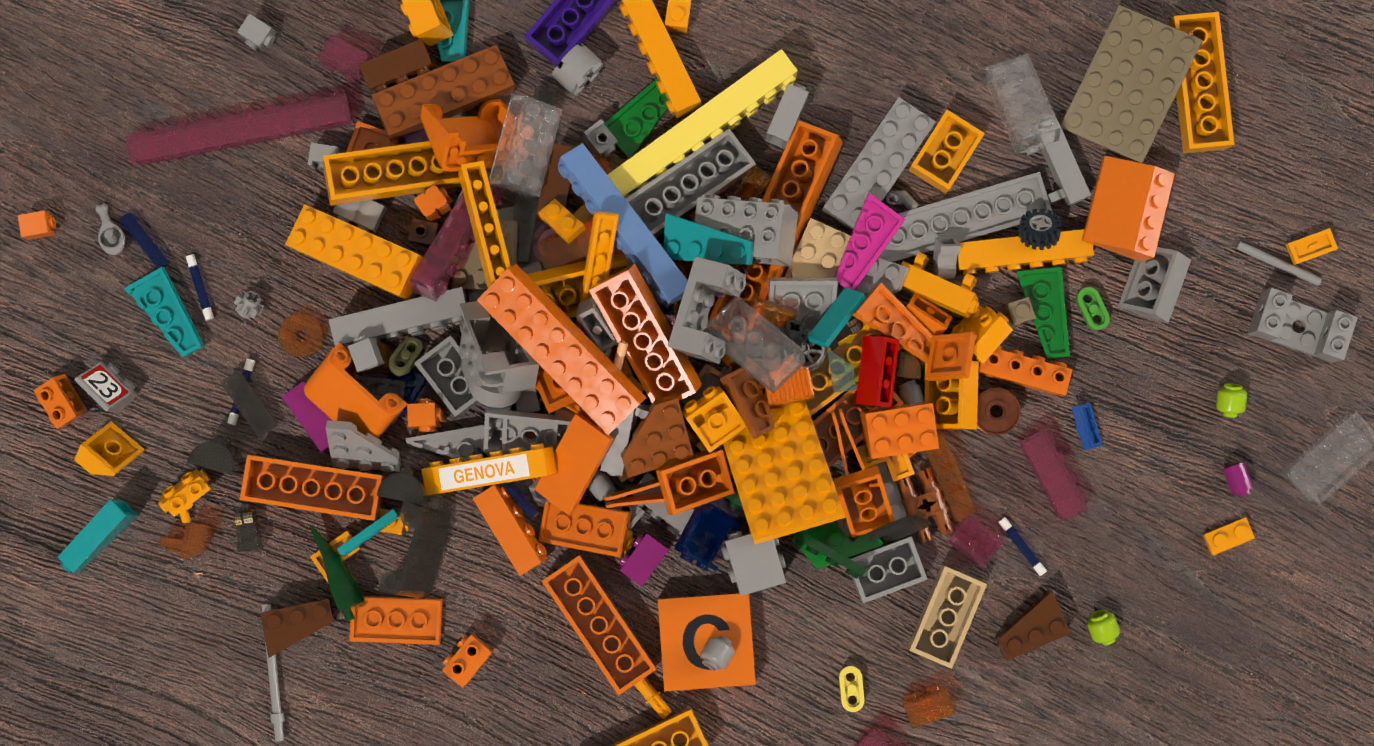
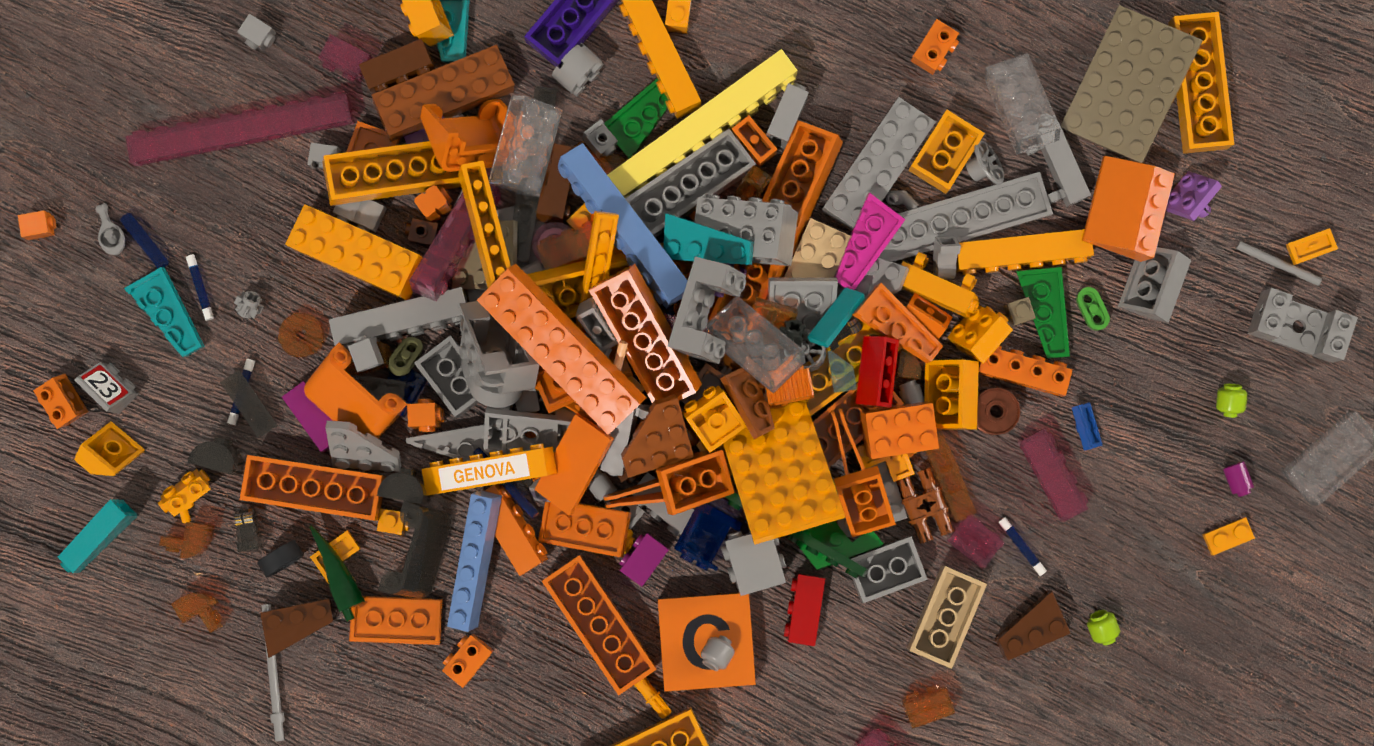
teal tile [337,509,400,556] -> none
light orange plate [538,199,586,244] -> none
light yellow plate [839,665,864,712] -> none
clear smoke slope [867,515,931,545] -> none
orange plate [925,332,976,381] -> none
black wheel [1019,208,1061,250] -> none
none -> clear orange brick [171,592,223,633]
none -> black tyre [257,540,304,578]
none -> medium blue brick [447,490,502,632]
none -> orange brick [731,115,778,168]
none -> red brick [784,574,825,646]
none -> orange brick [911,19,959,75]
none -> light grey wheel [966,140,1004,184]
none -> medium lavender plate [1166,171,1222,221]

